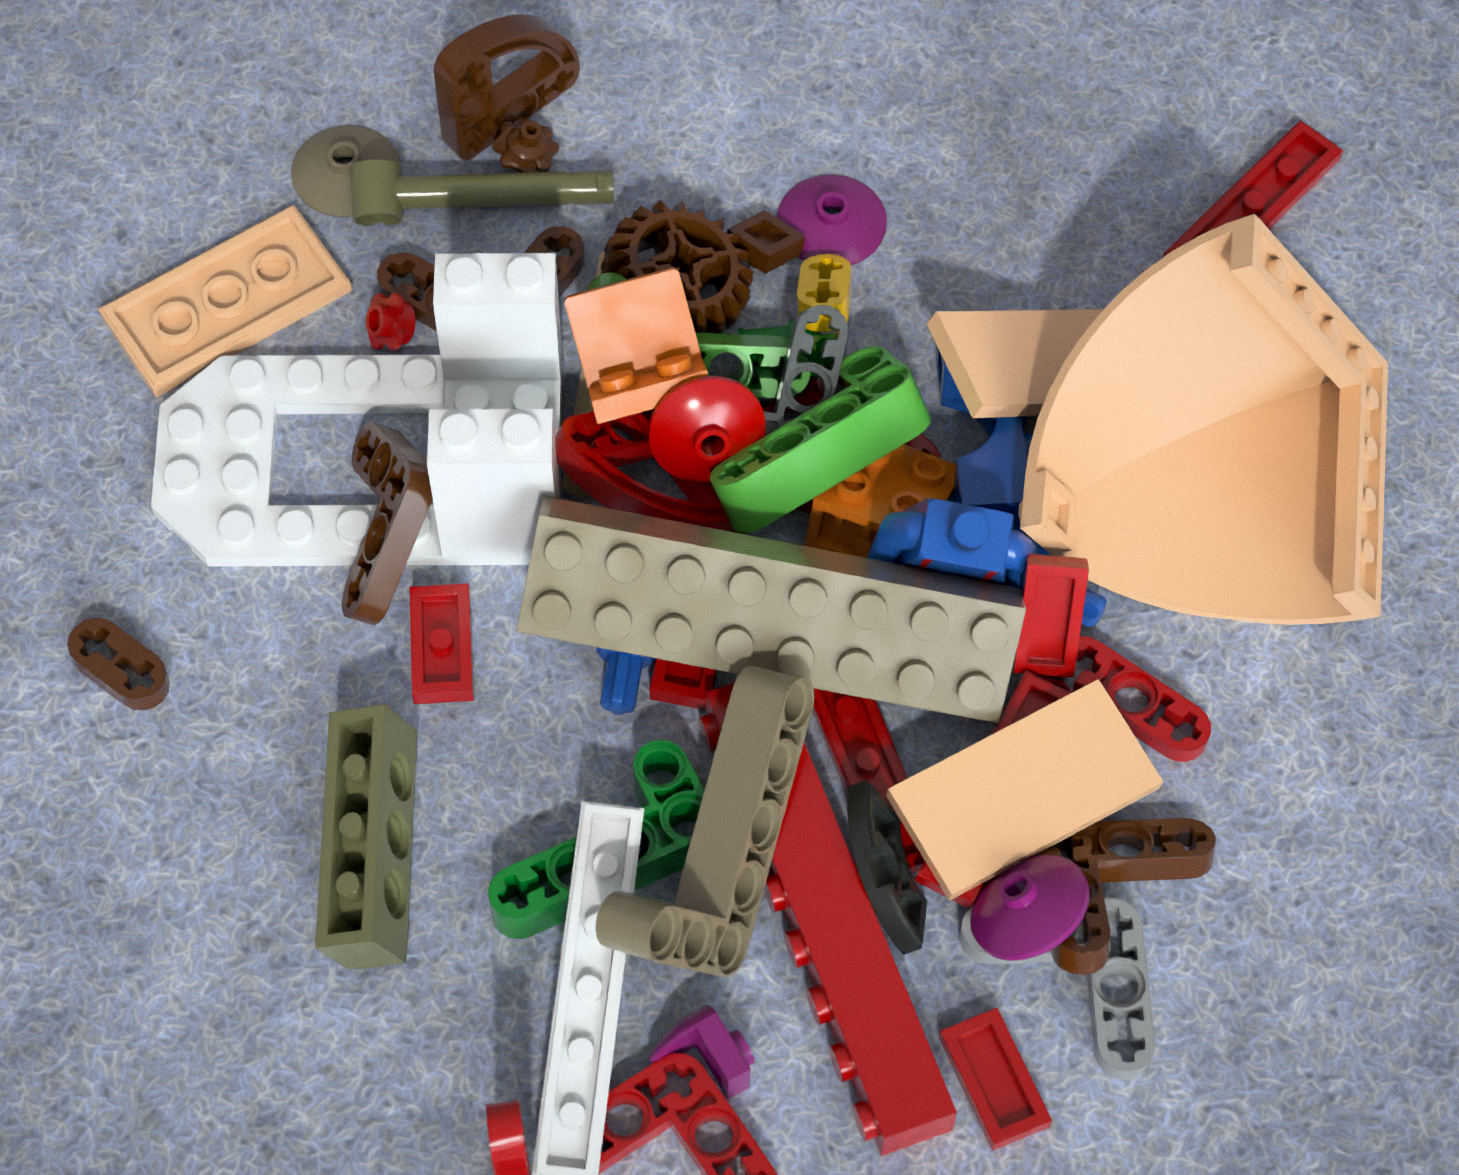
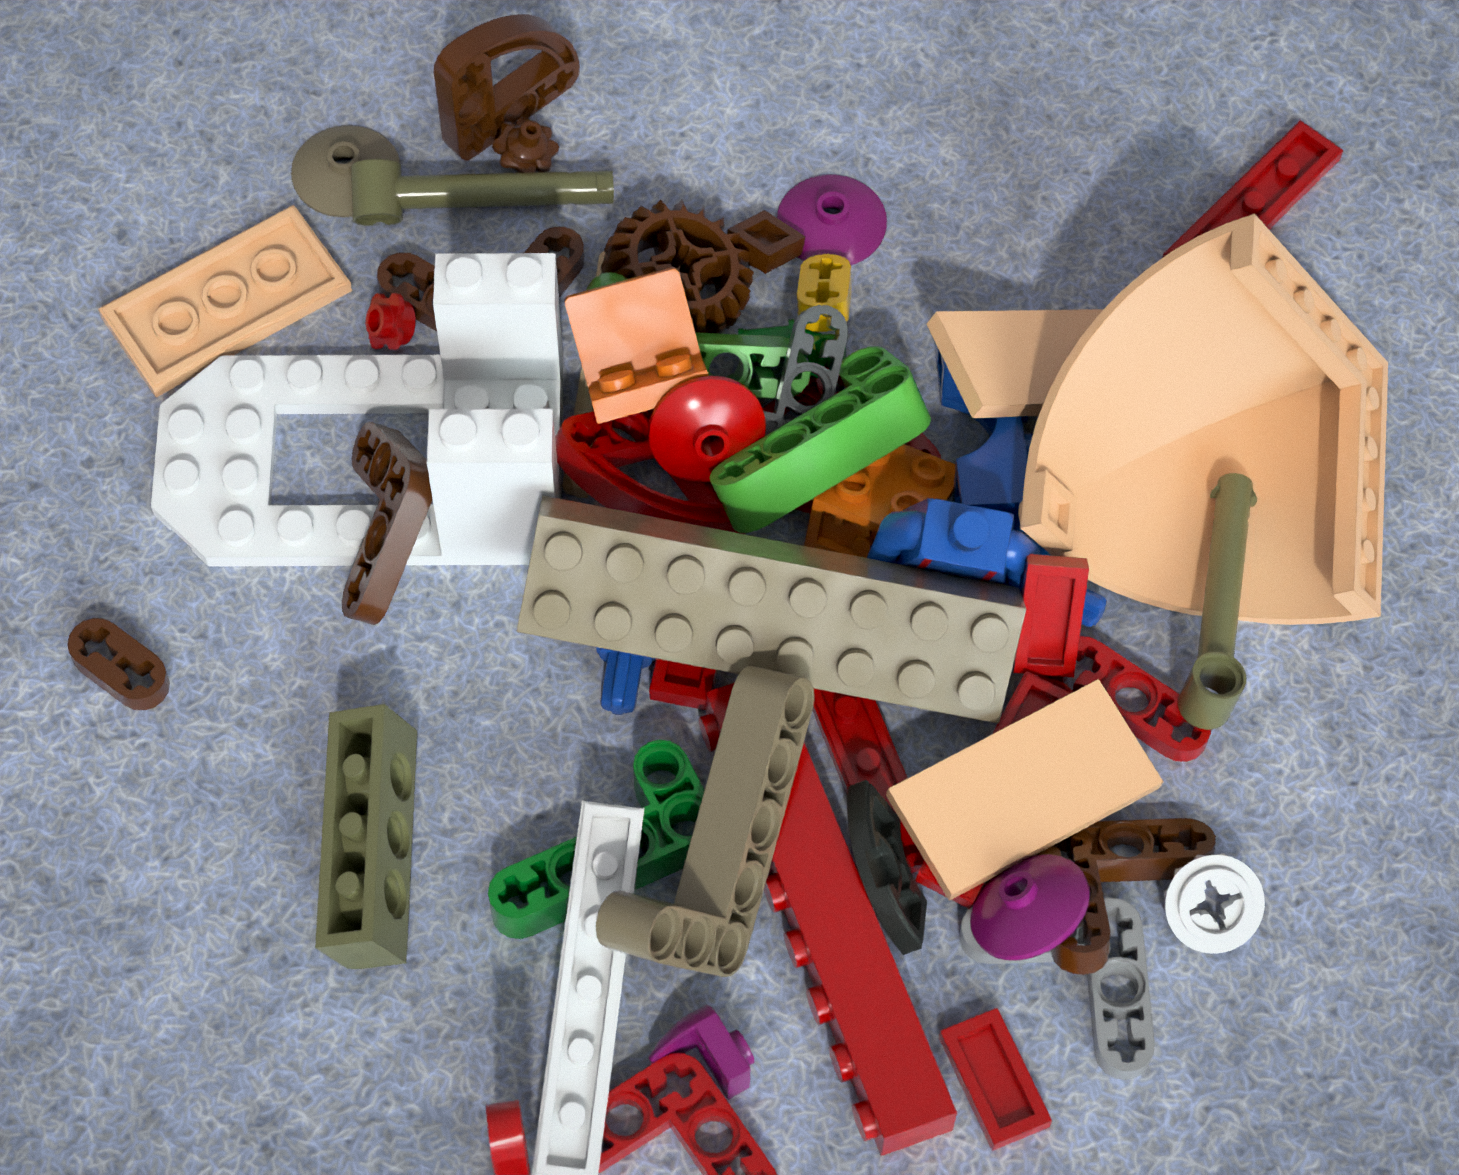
red plate [409,583,474,704] -> none
none -> white gear [1164,853,1265,953]
none -> olive piece [1178,473,1257,730]

